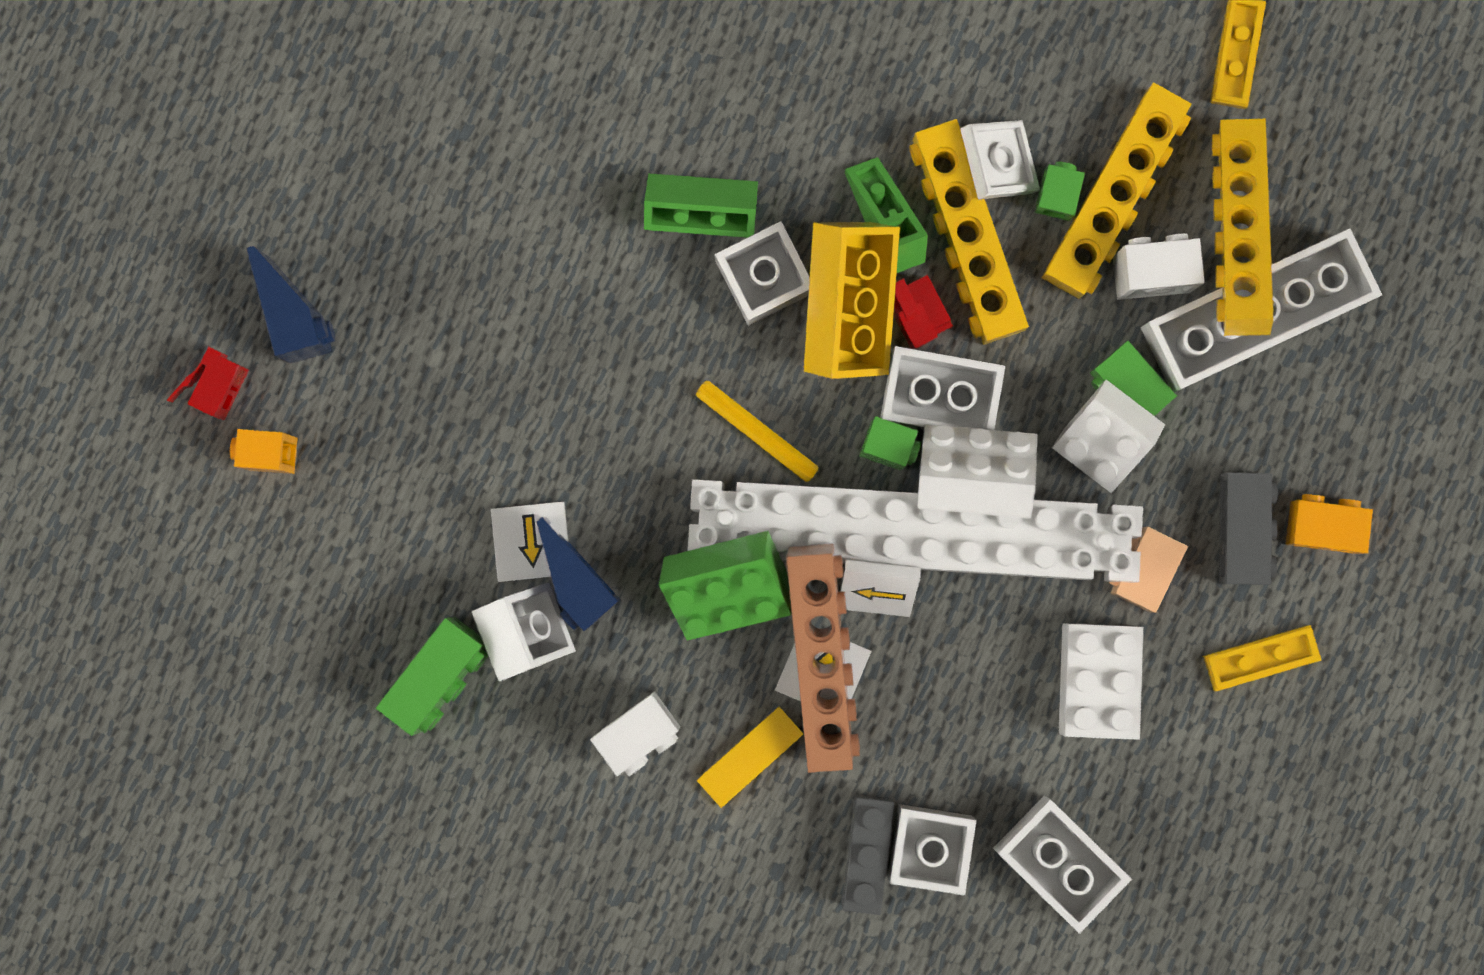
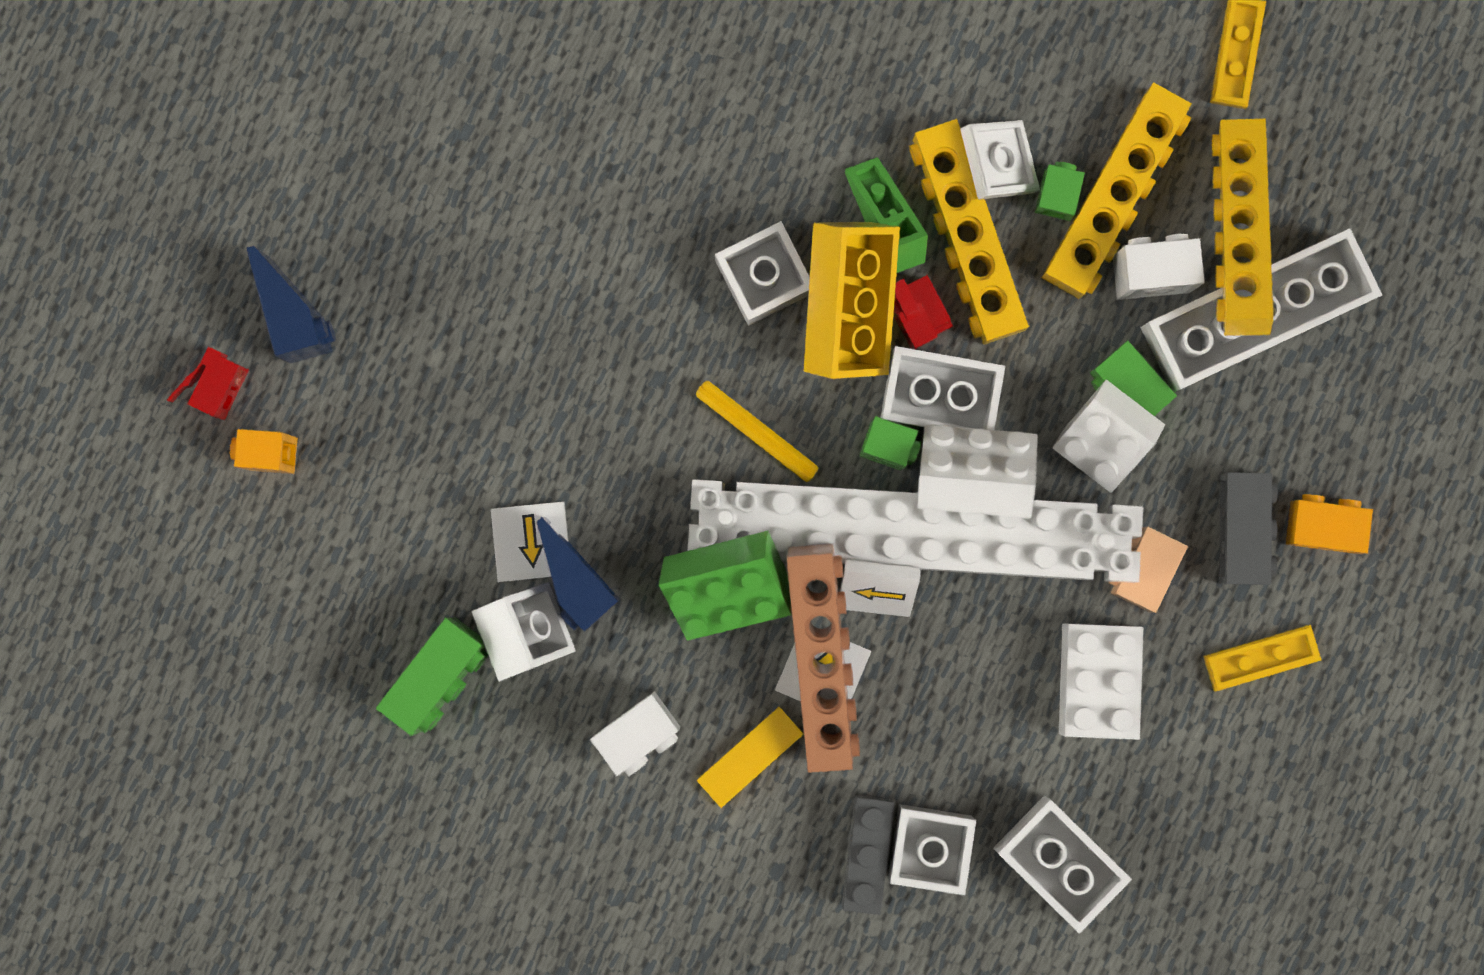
bright green brick [644,173,758,238] -> none

